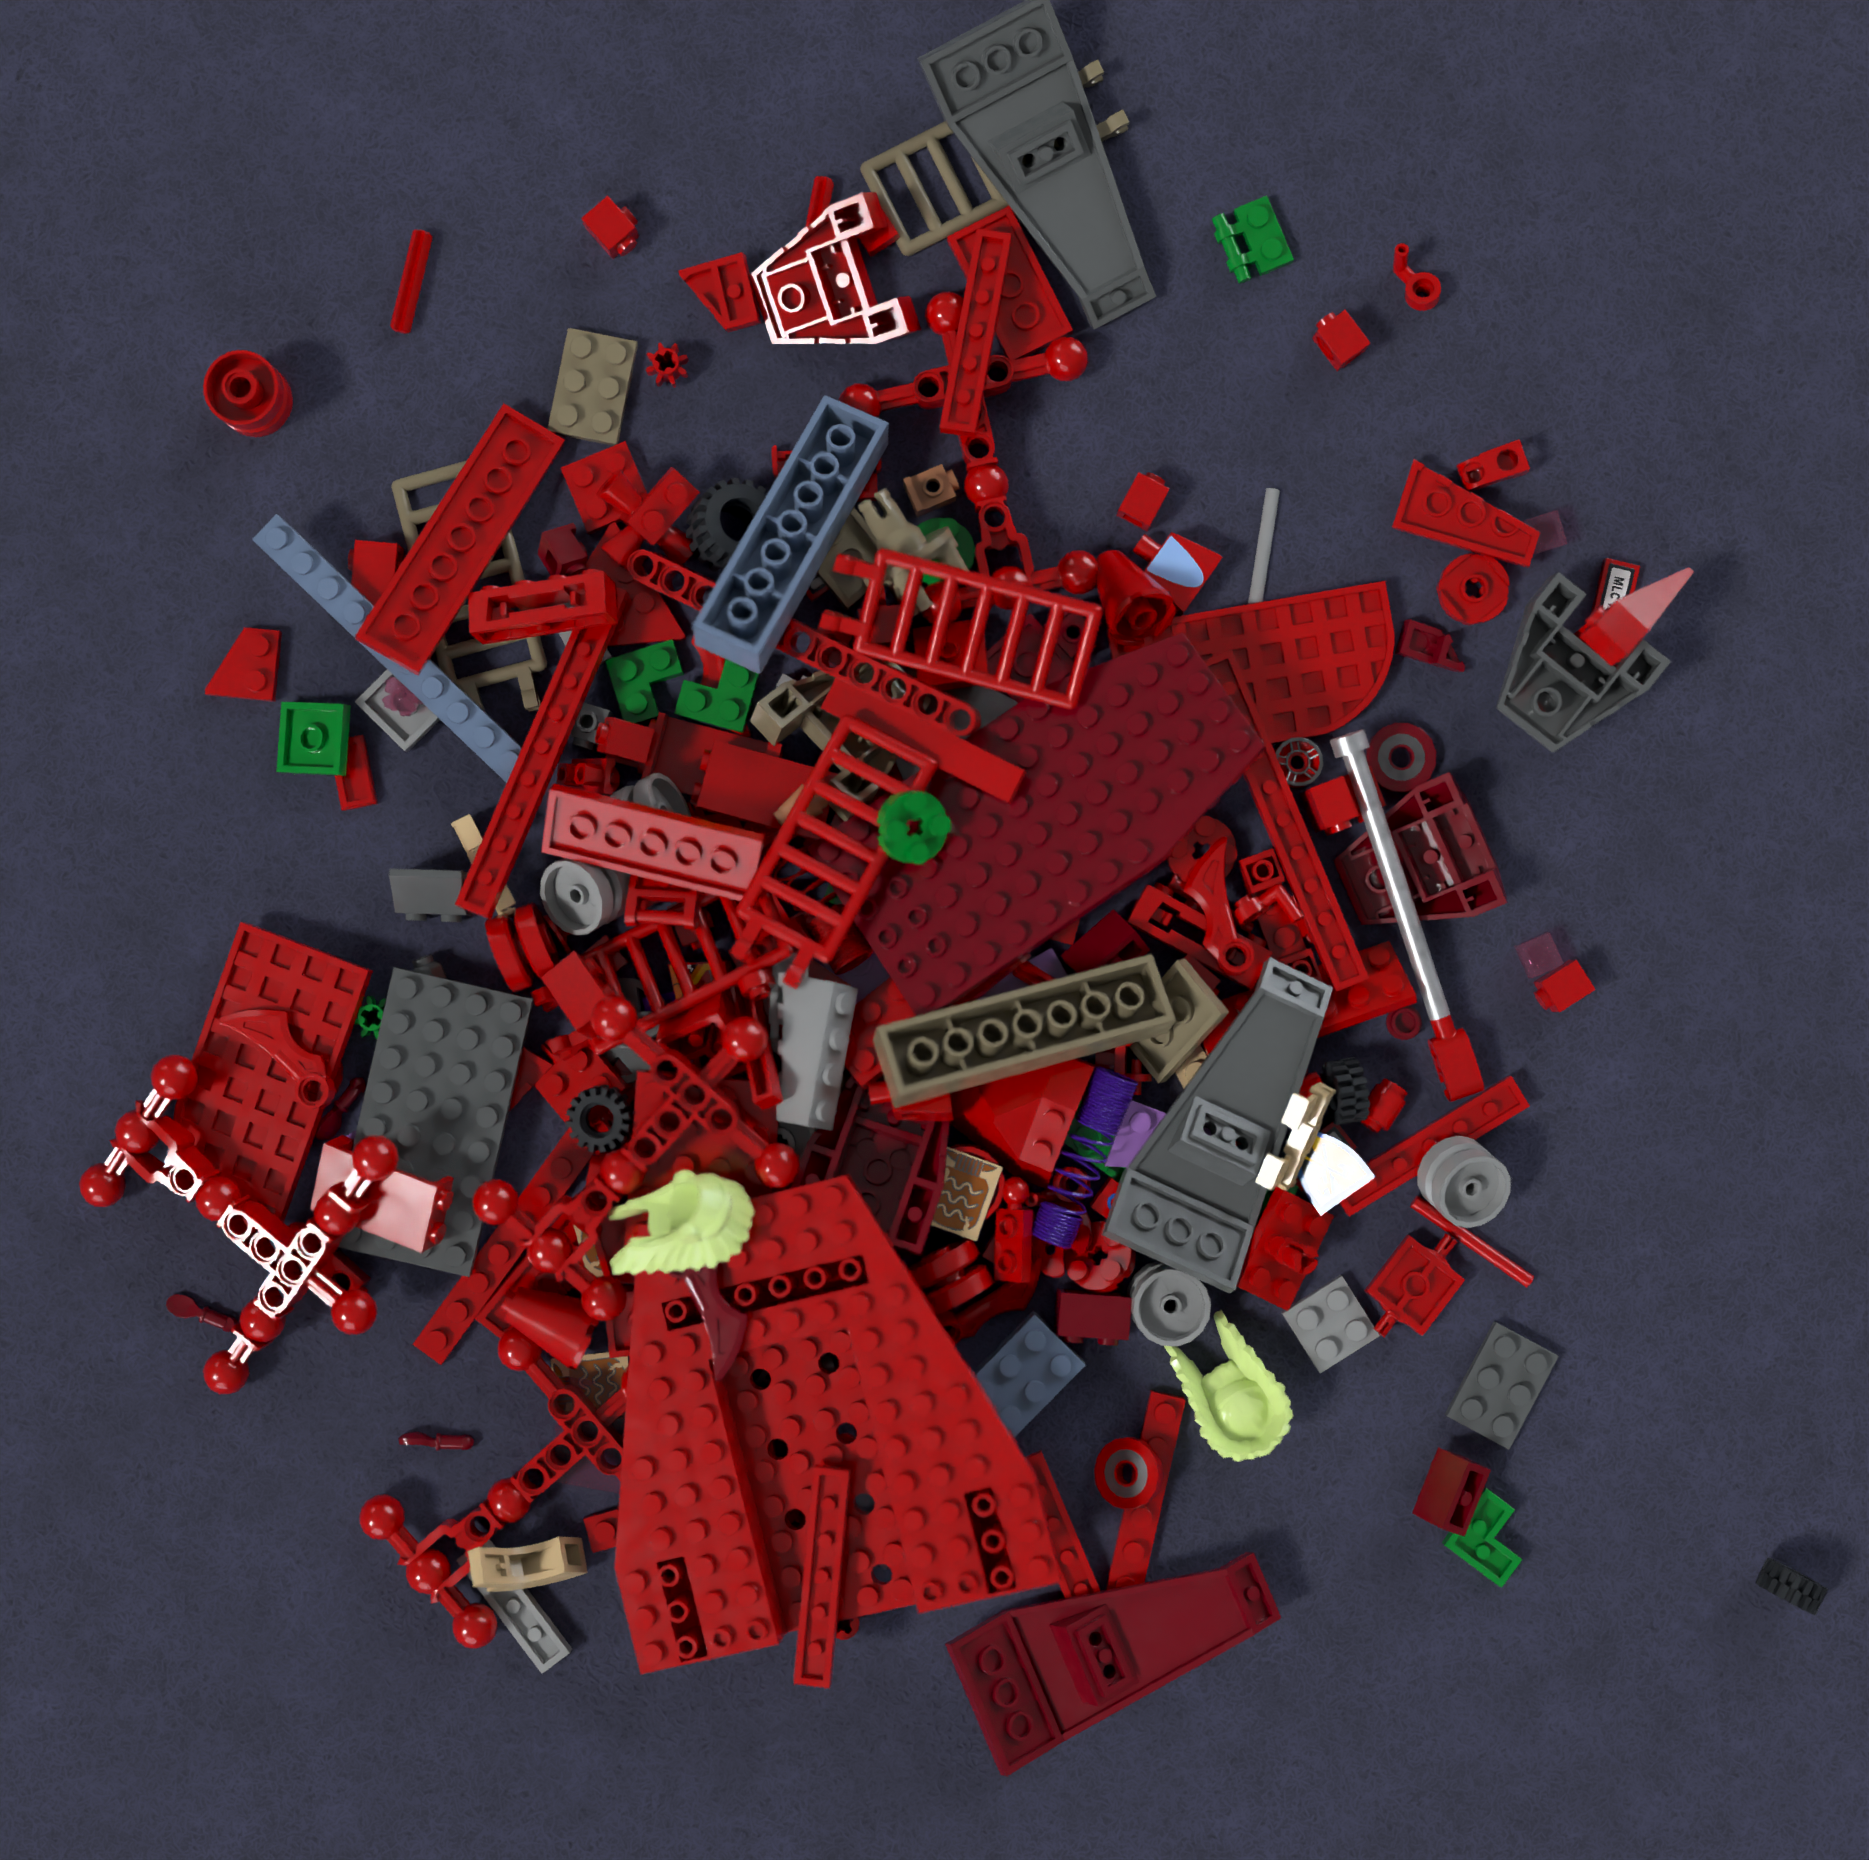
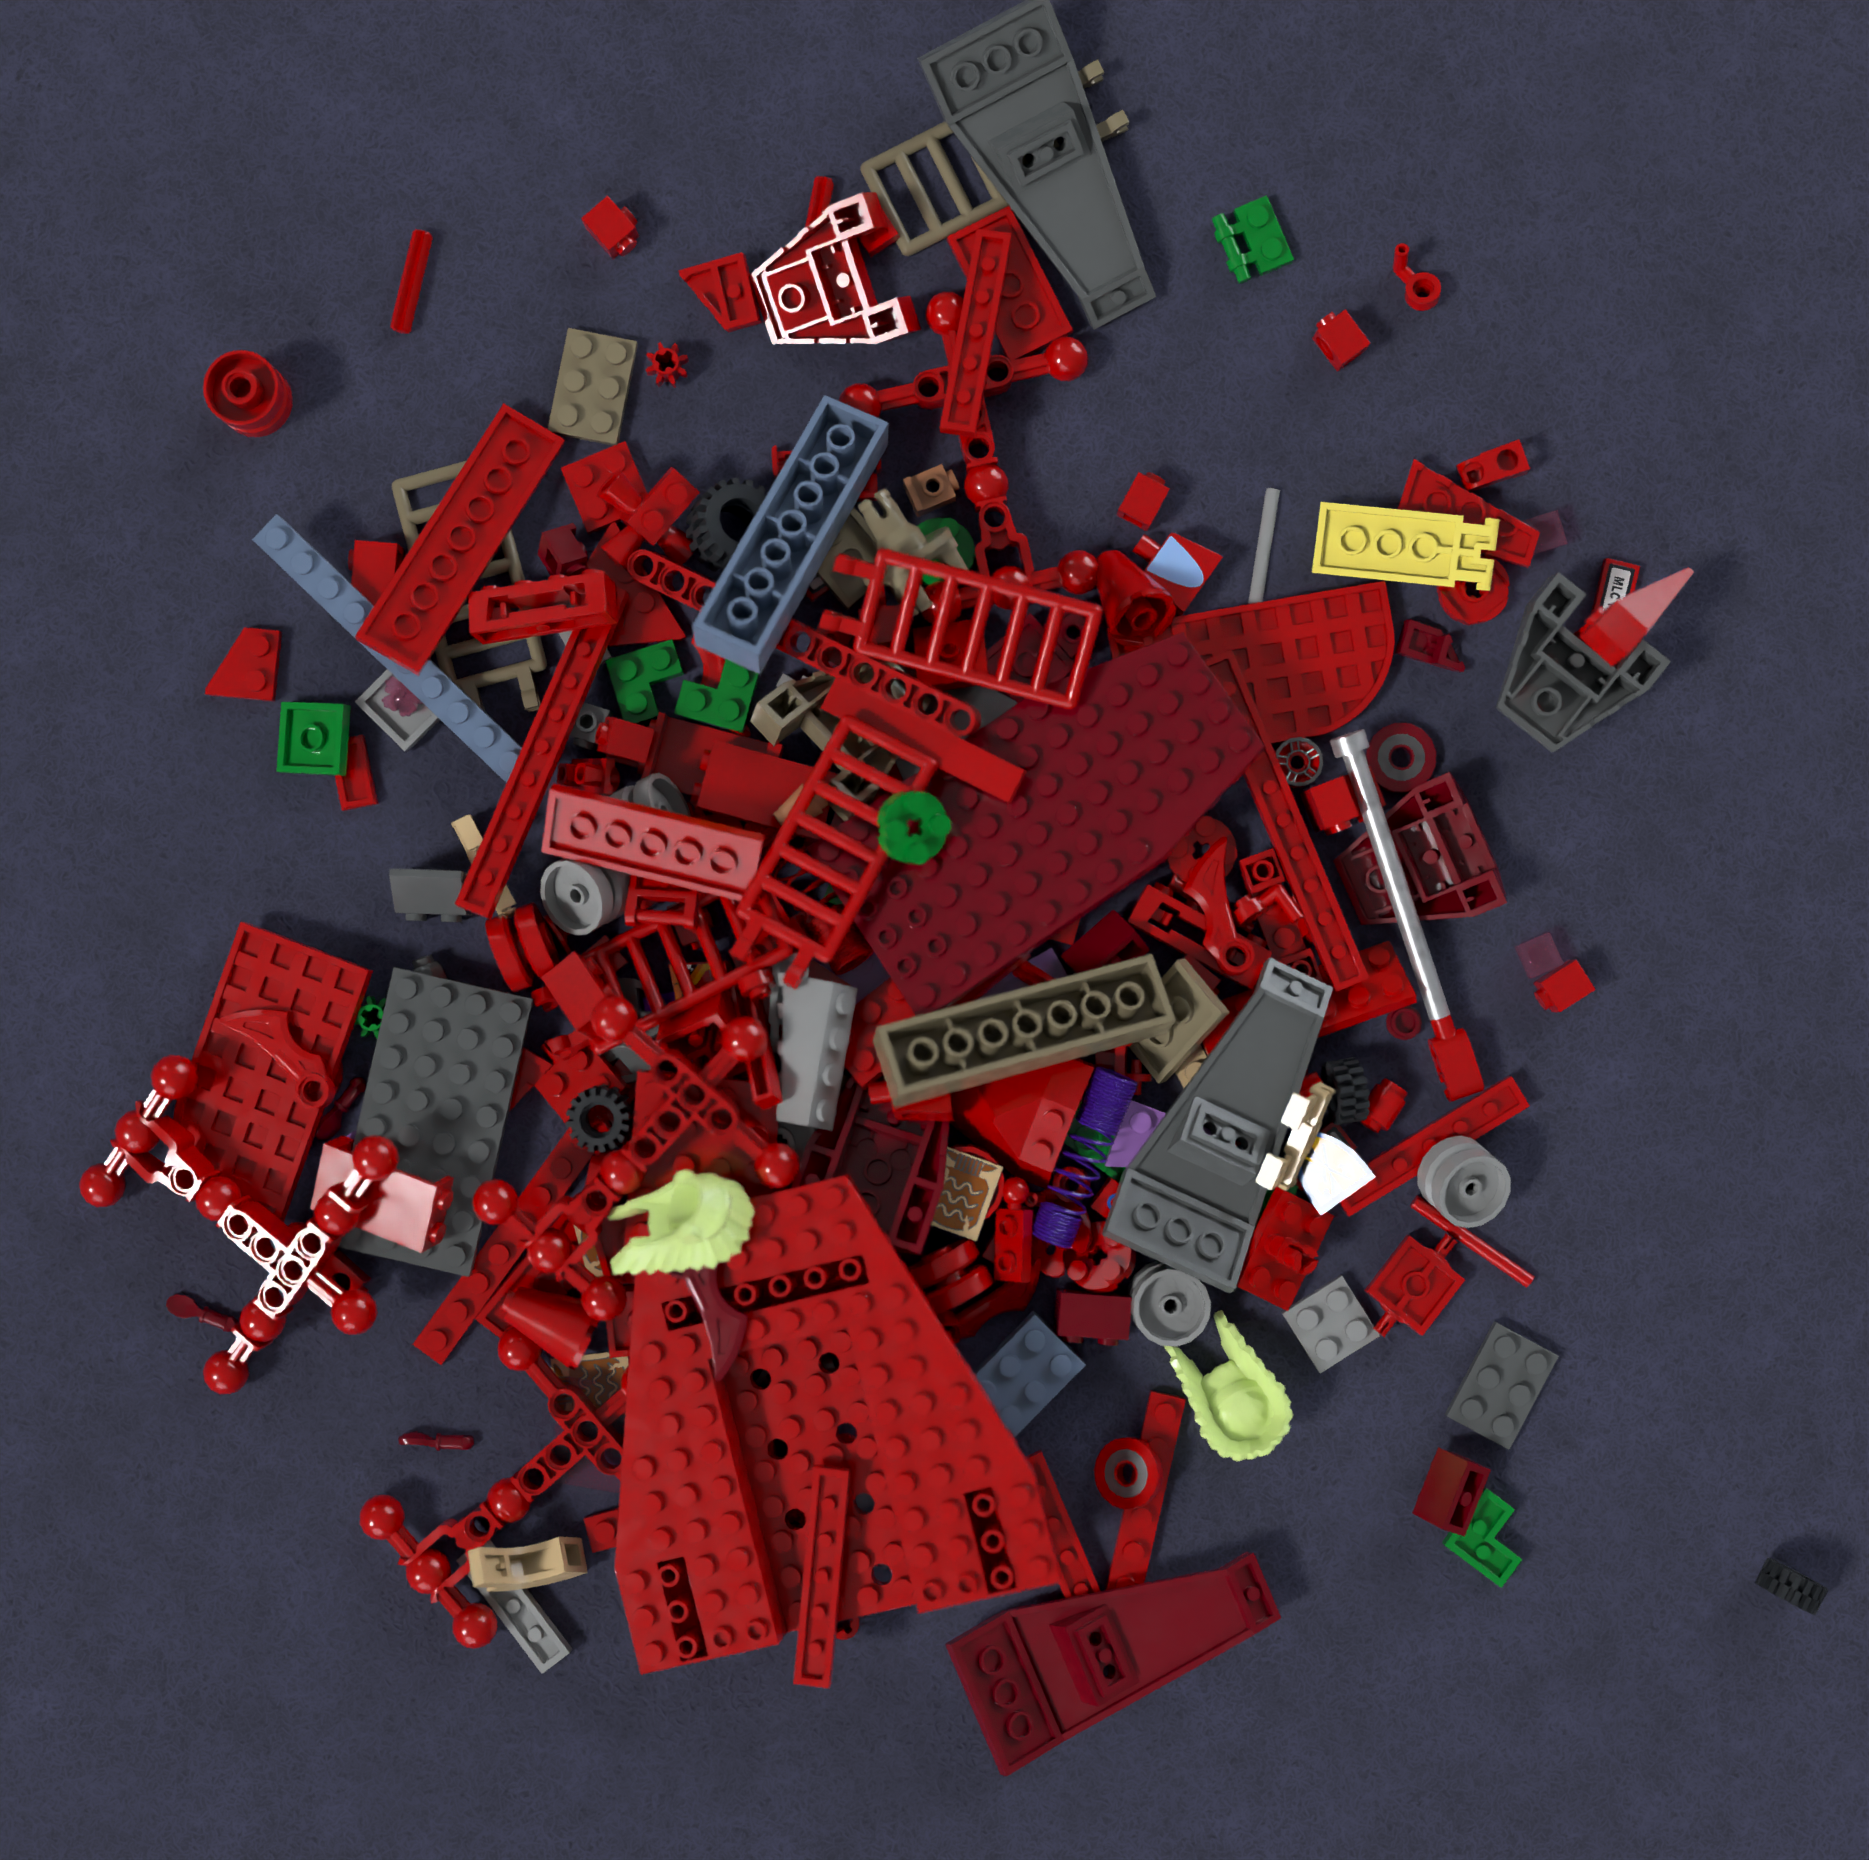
none -> light yellow hinge [1312,502,1500,591]

